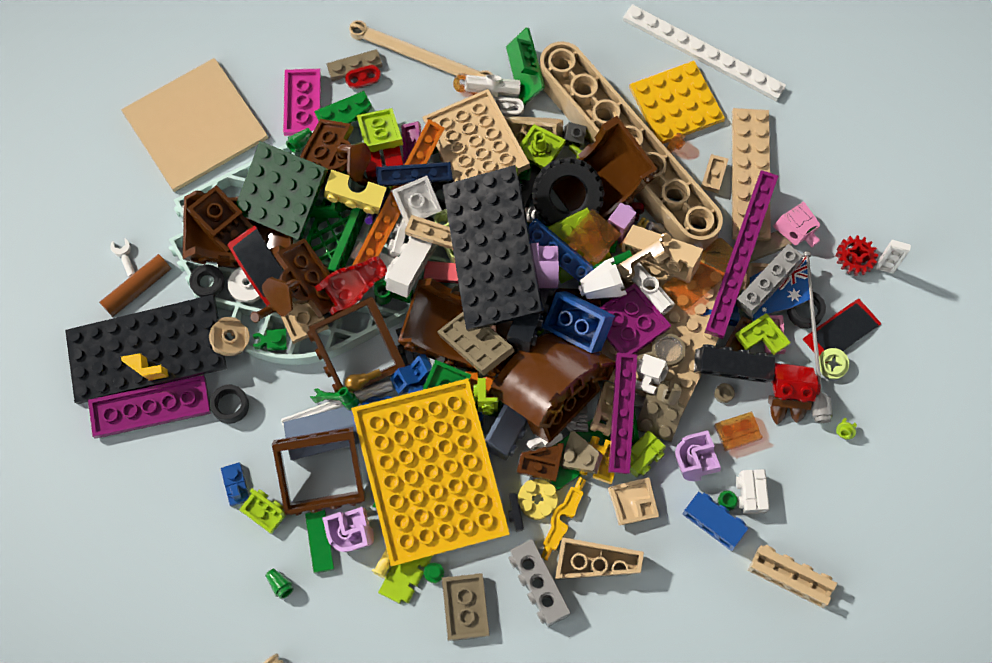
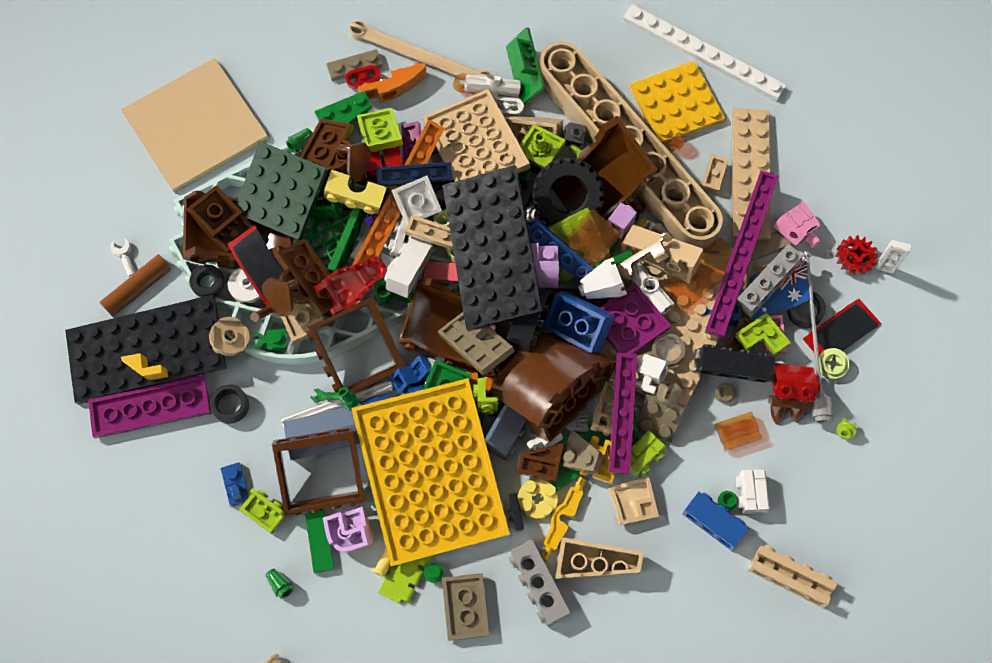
dark pink plate [283,68,321,136] -> none
pearl gold piece [345,369,382,392] -> none
black plate [396,327,415,365] -> none
lavender brick [675,431,721,481] -> none
none -> orange slope [358,62,427,103]

